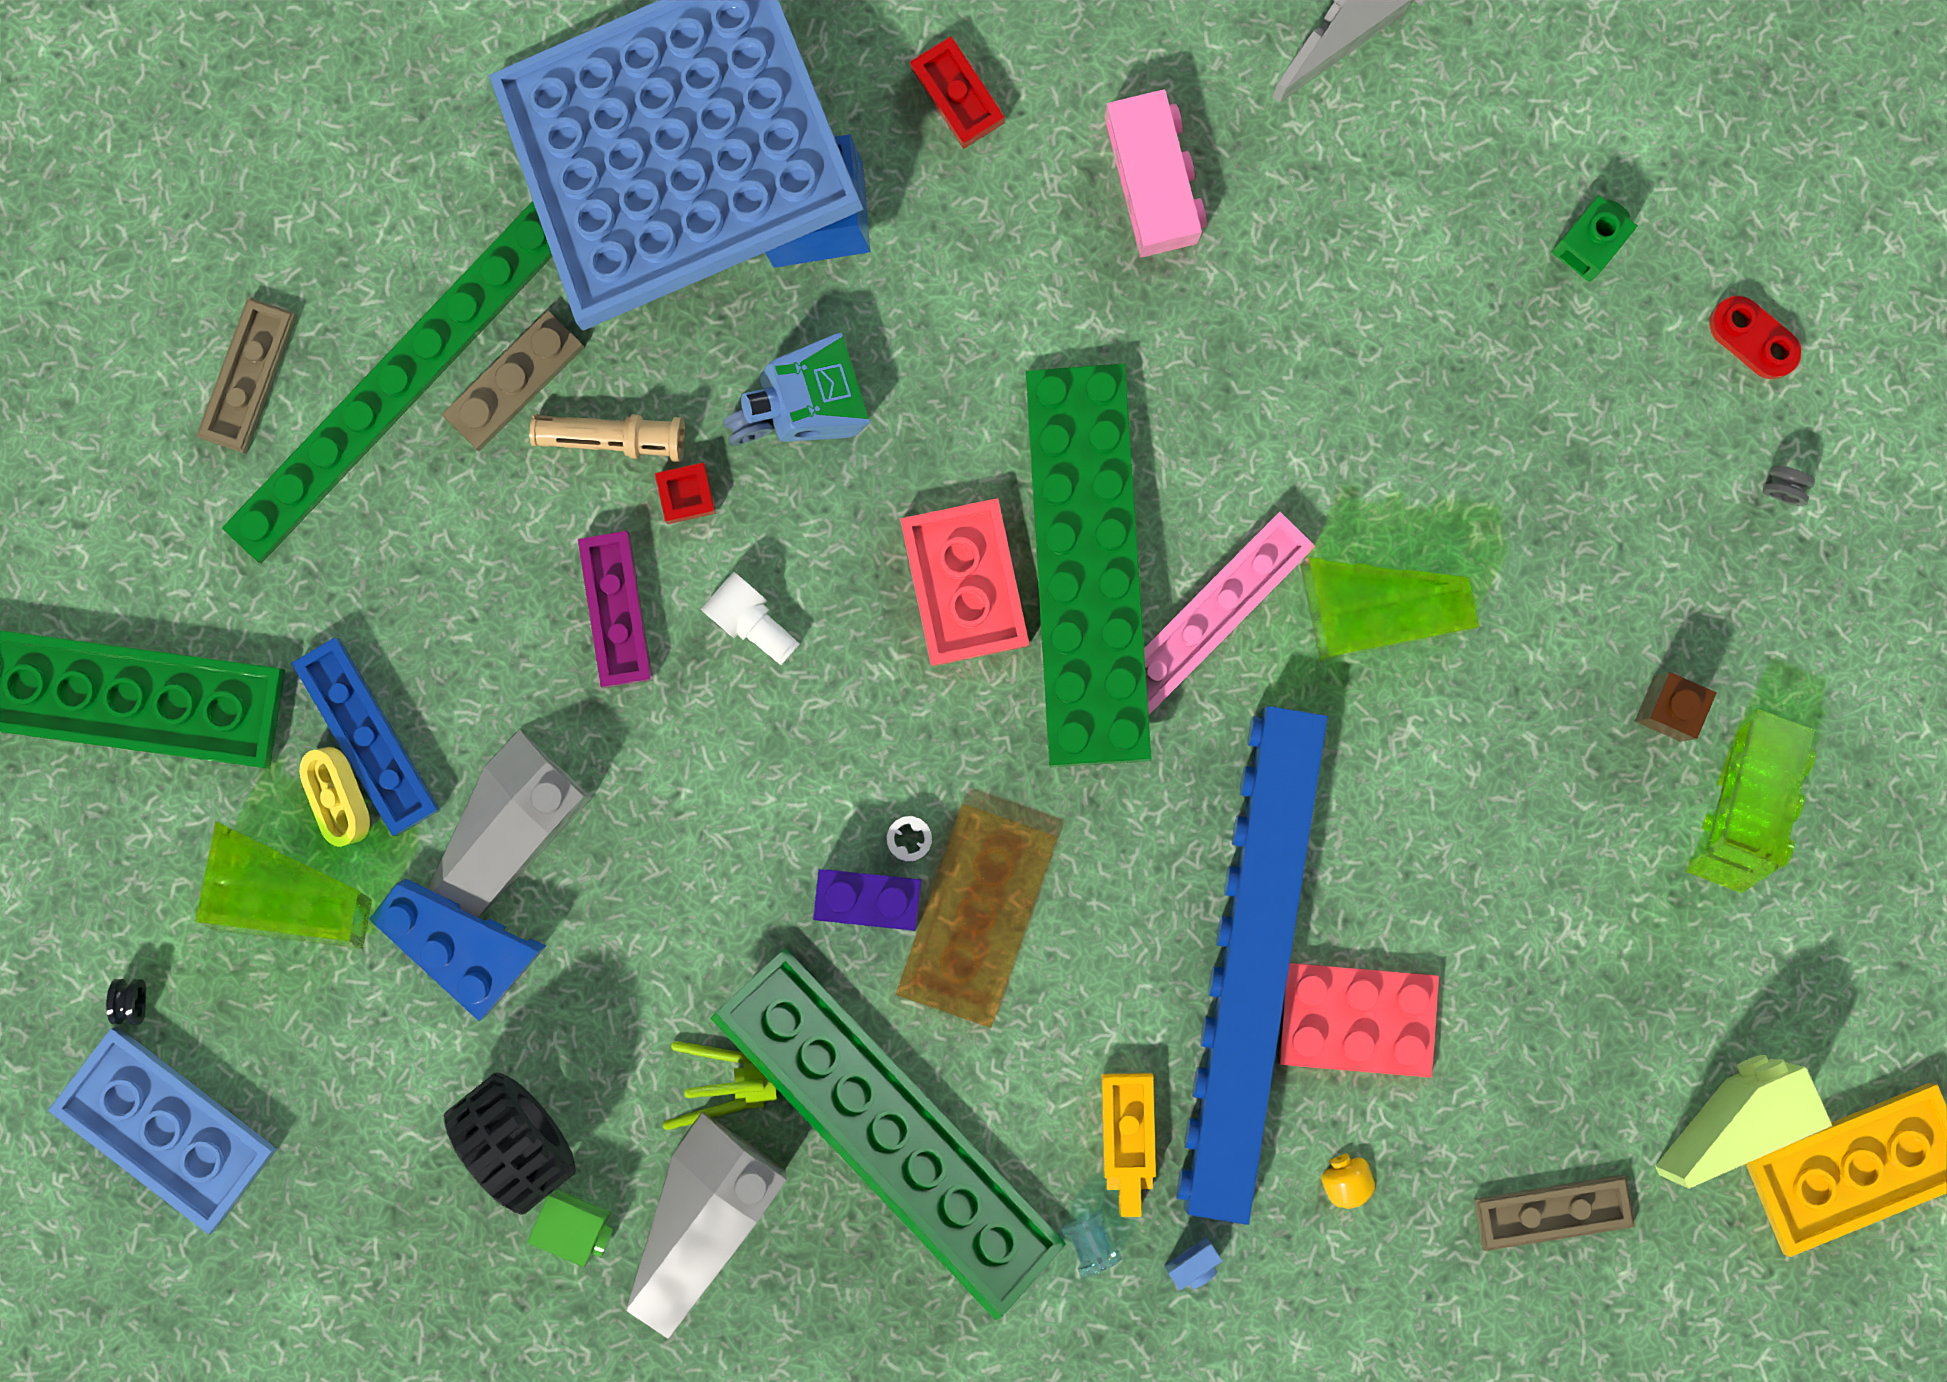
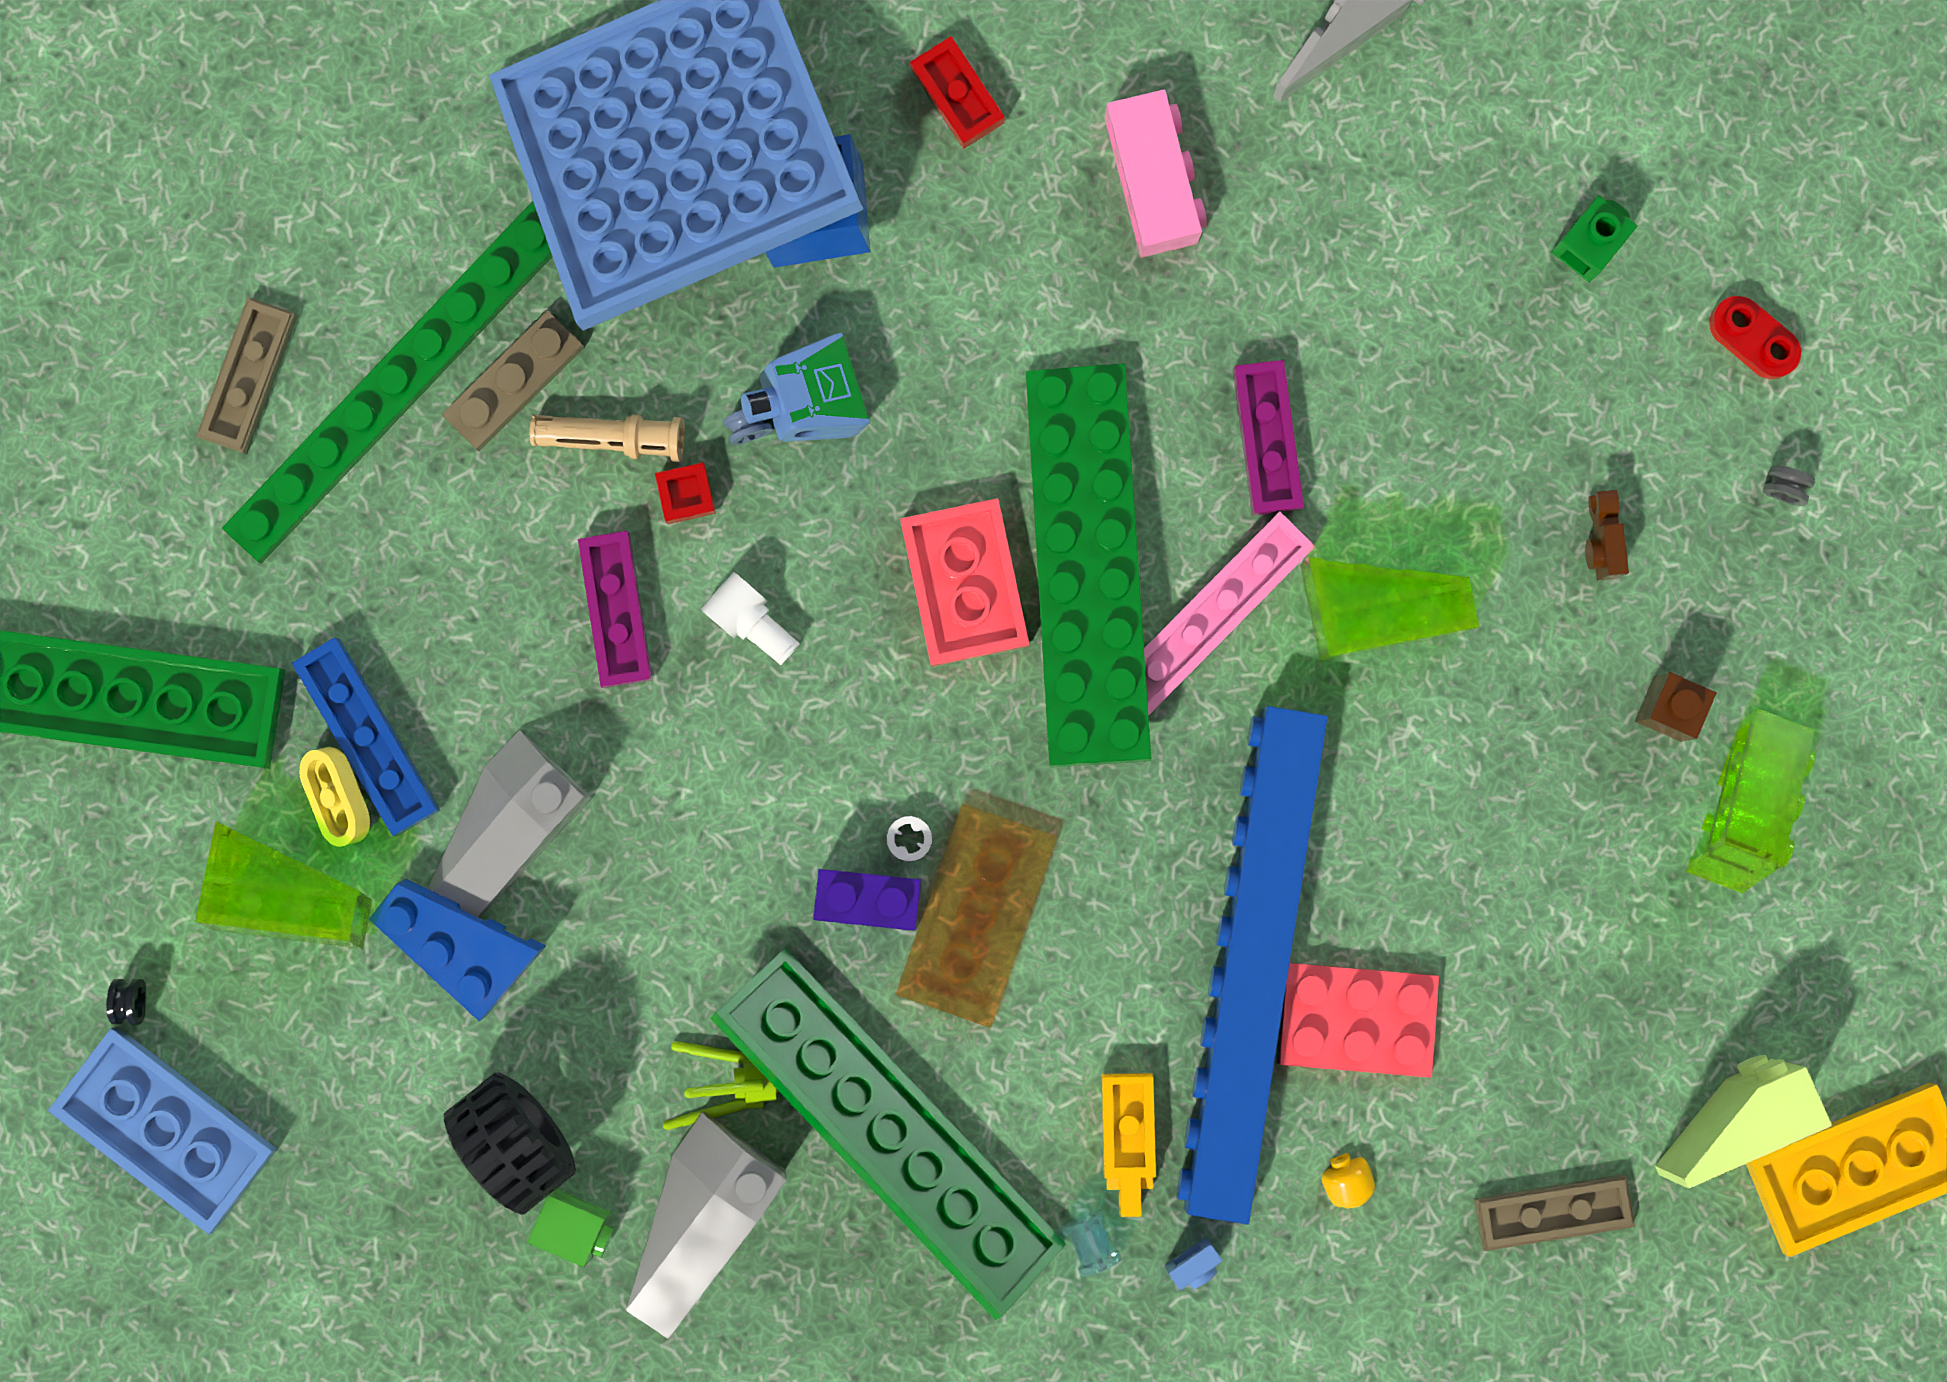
none -> magenta plate [1232,360,1304,516]
none -> reddish brown plate [1585,490,1629,581]

